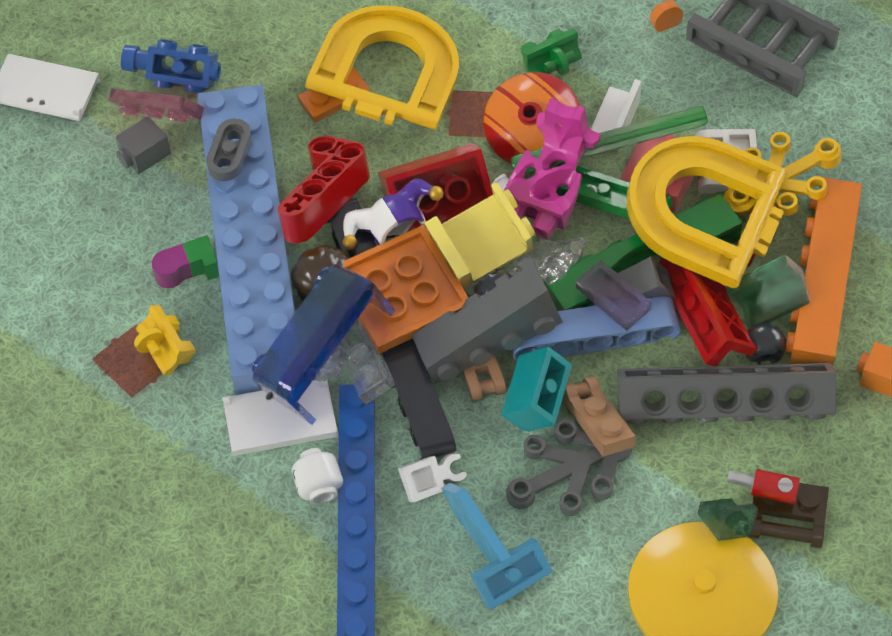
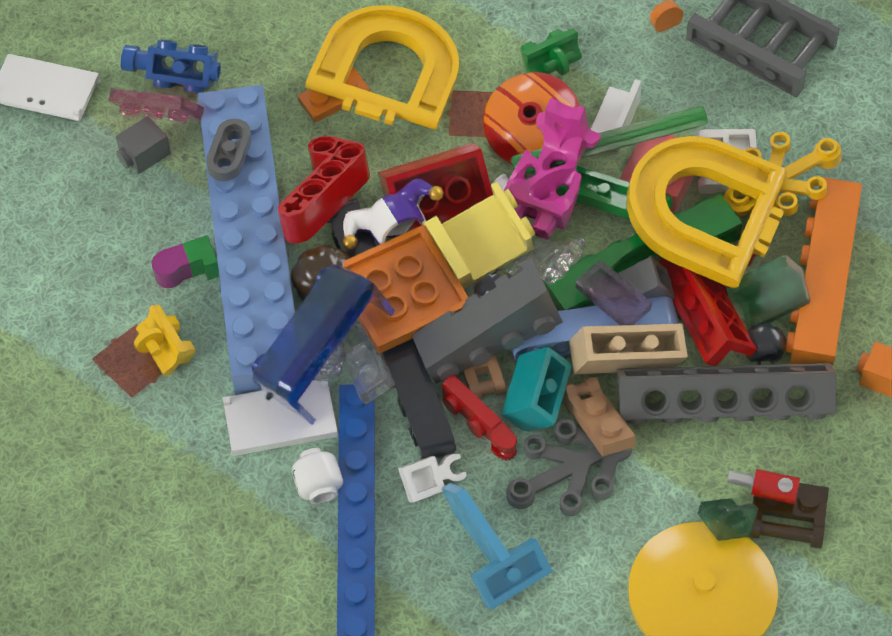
none -> red hinge [442,375,517,461]
none -> tan brick [569,324,688,374]

